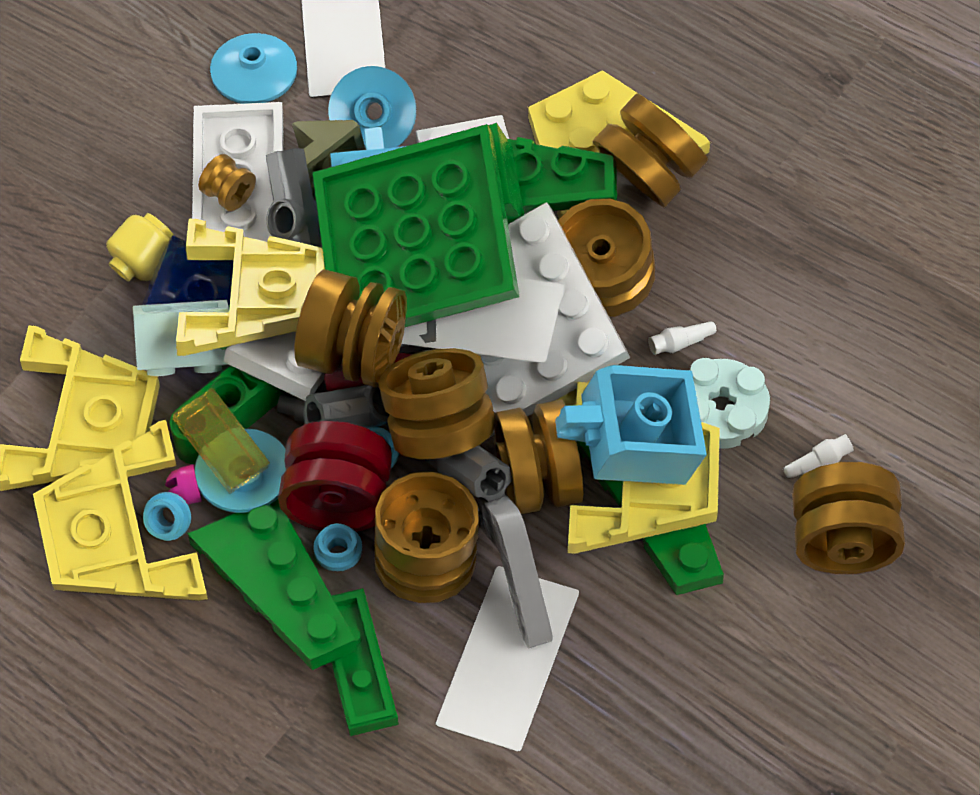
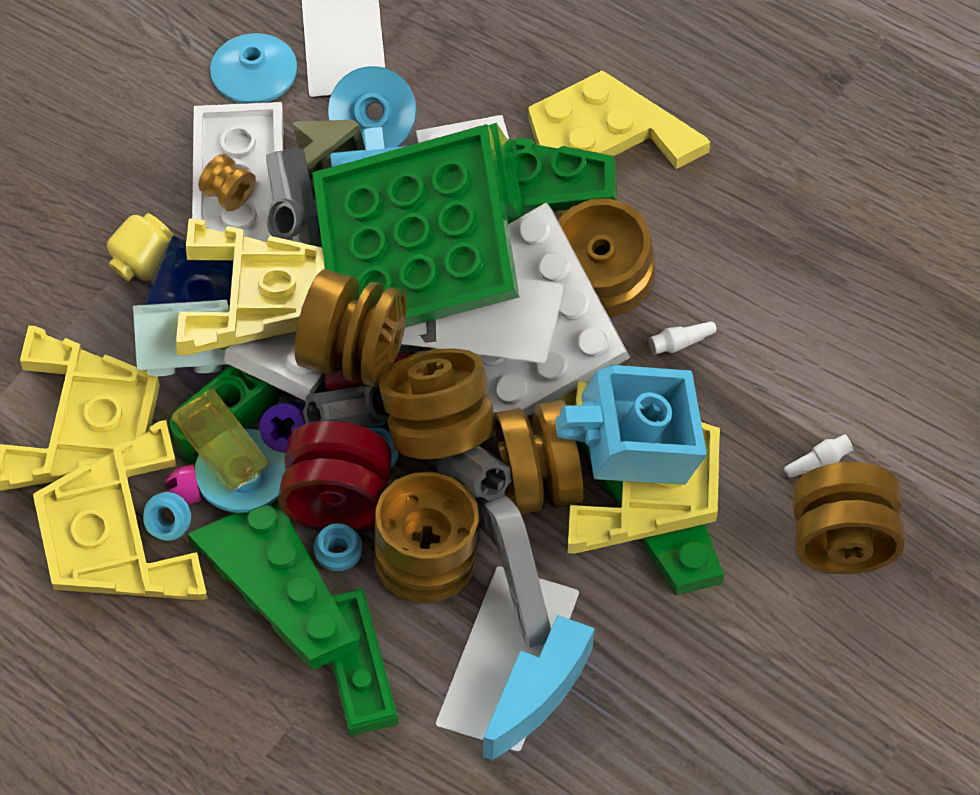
pearl gold wheel [593,93,708,208] -> none
light aqua plate [689,358,770,449] -> none
none -> dark purple bush [259,401,305,452]
none -> medium azure slope [483,615,595,761]

